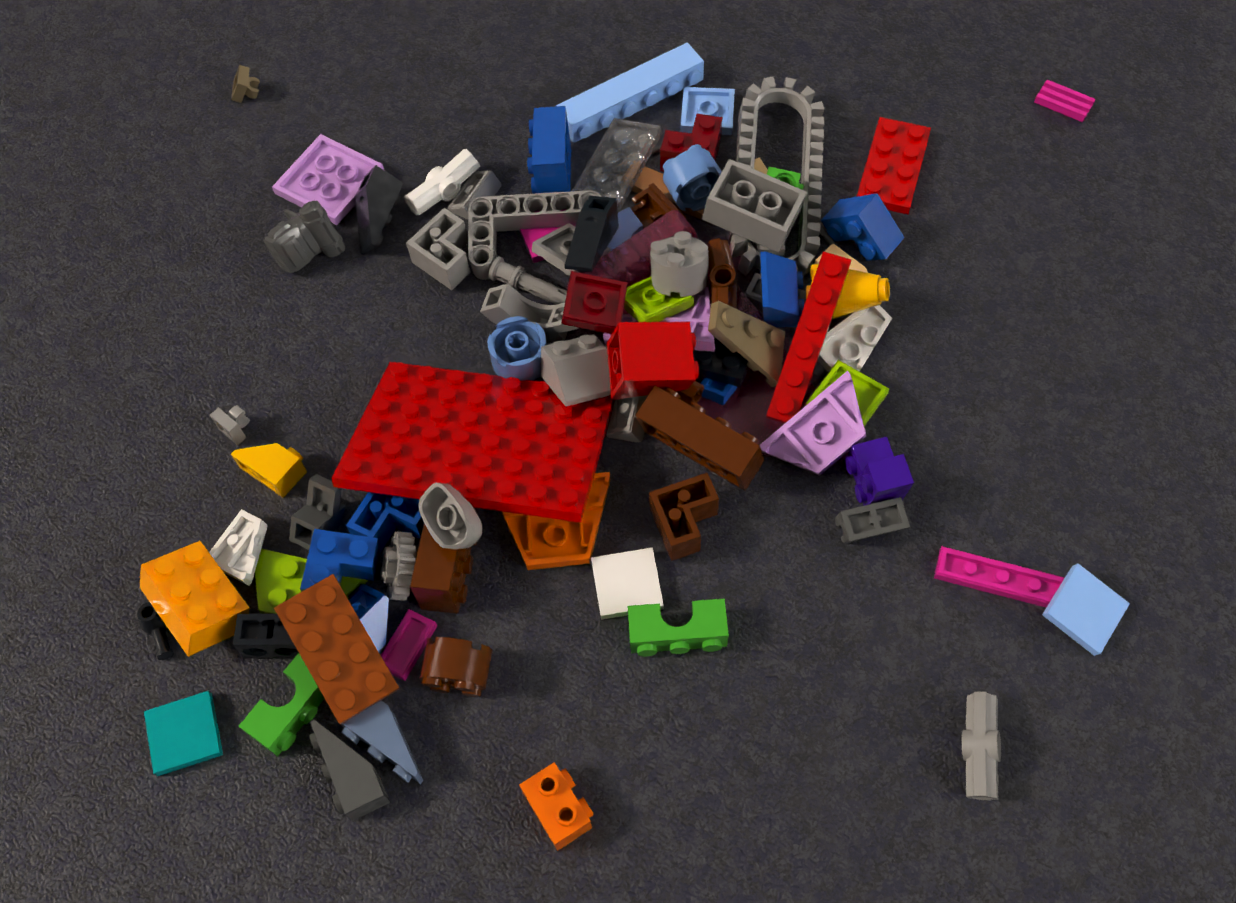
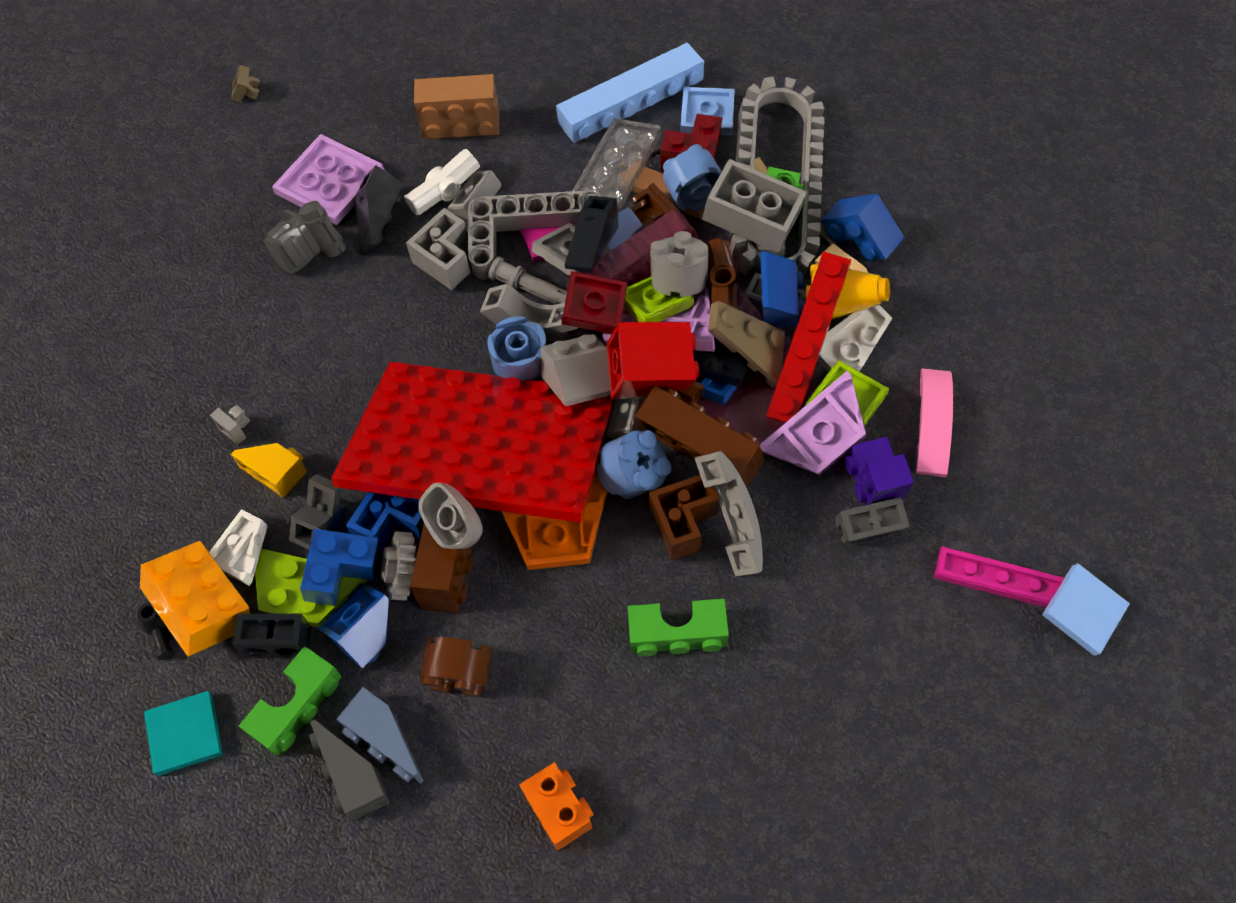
dark orange plate [274,574,400,725] -> none
dark pink tile [381,609,438,681] -> none
blue brick [527,106,571,194] -> none
white tile [591,547,664,620] -> none
red plate [857,117,931,215] -> none
light grey piece [962,692,1001,801] -> none
dark pink tile [1034,80,1095,122] -> none
none -> medium nougat brick [414,74,500,139]
none -> medium blue brick [597,430,671,499]
none -> light grey slope [695,451,763,577]
none -> bright pink slope [915,368,953,477]

